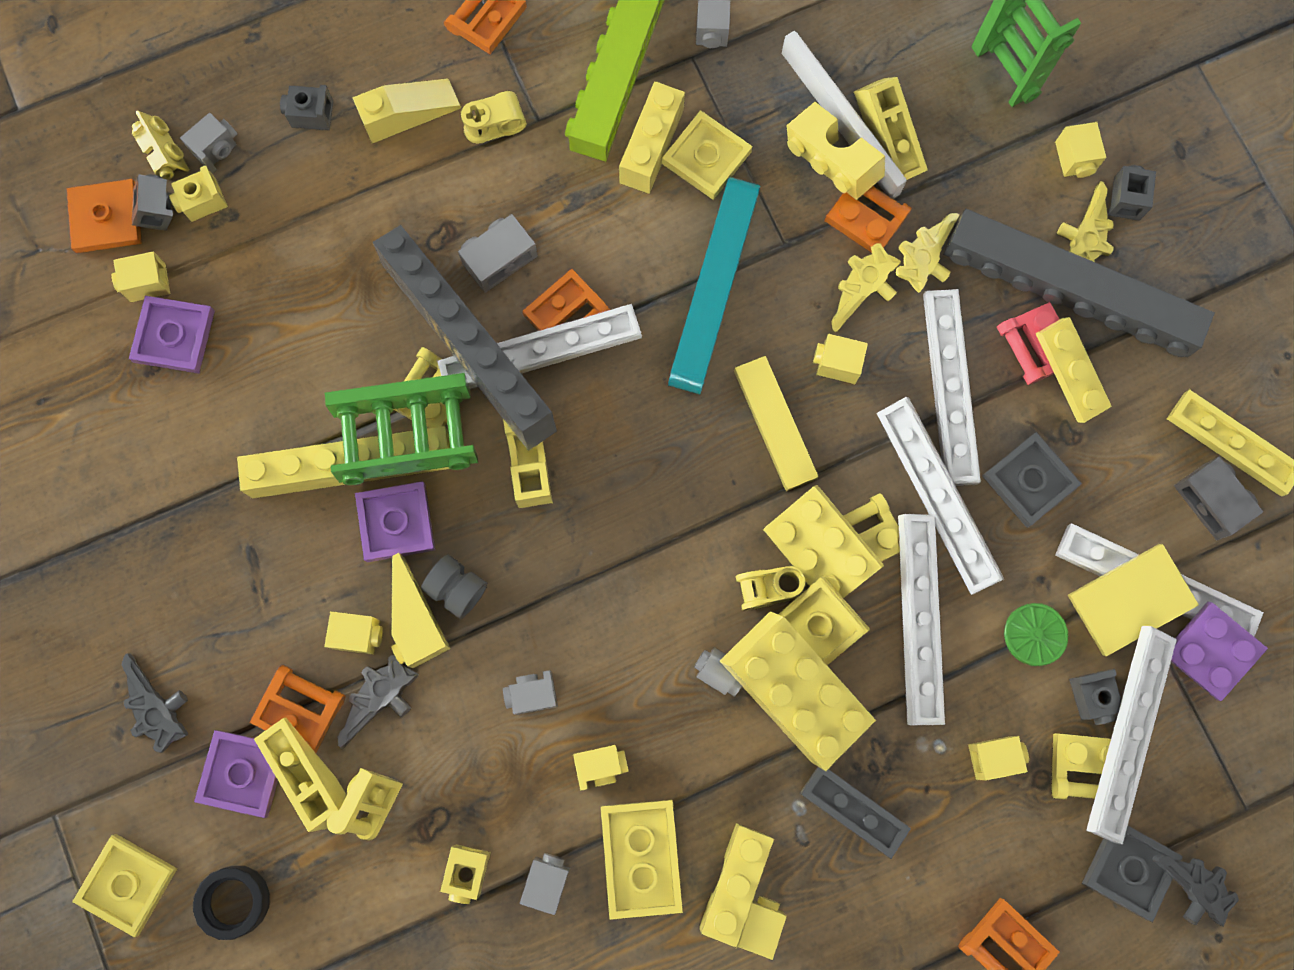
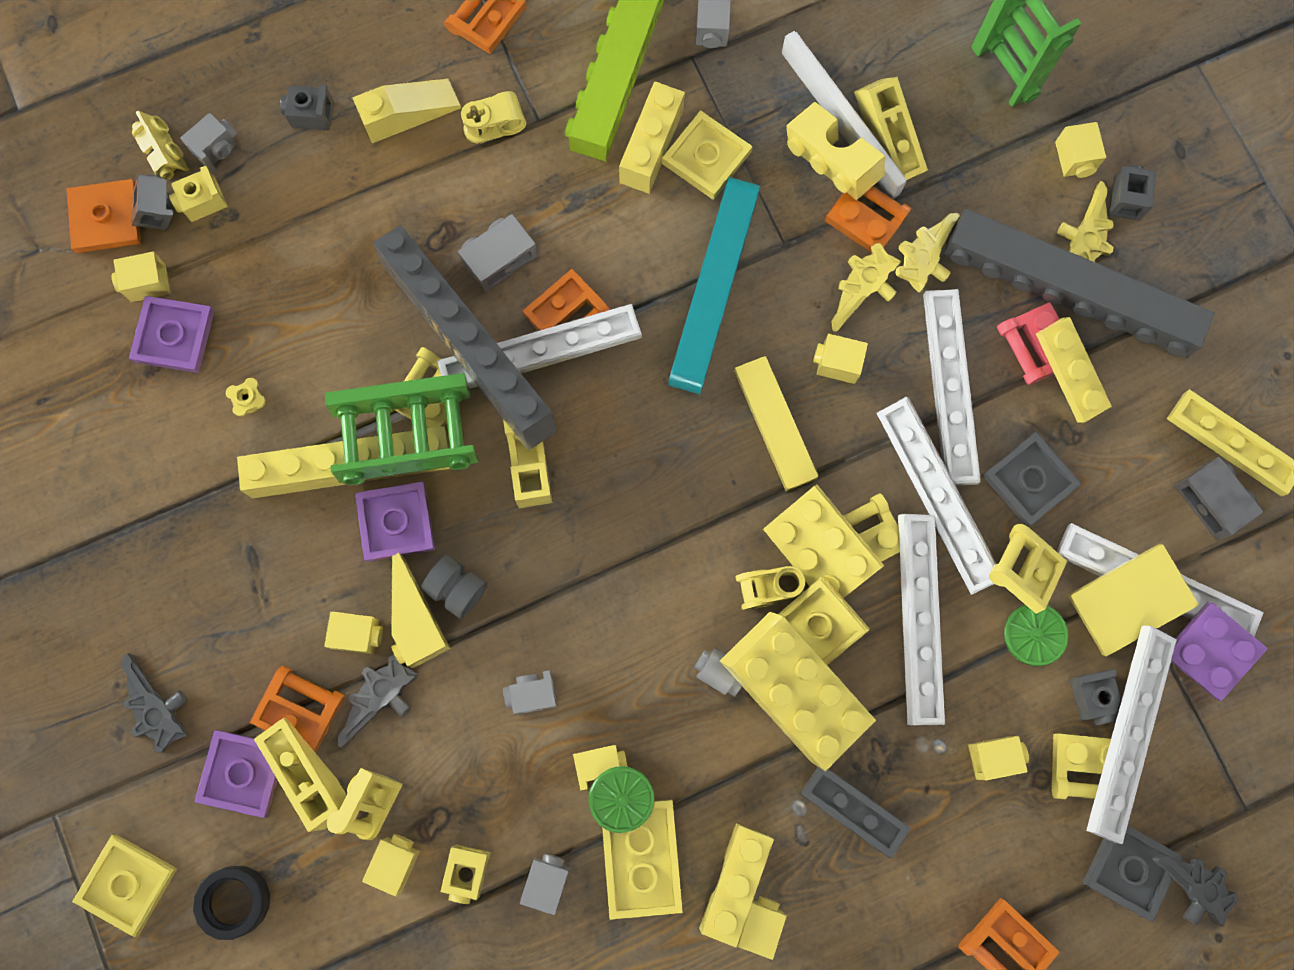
none -> light yellow plate [226,378,265,416]
none -> light yellow brick [362,834,420,897]
none -> bright green wheel [589,766,654,833]
none -> light yellow plate [989,524,1067,614]

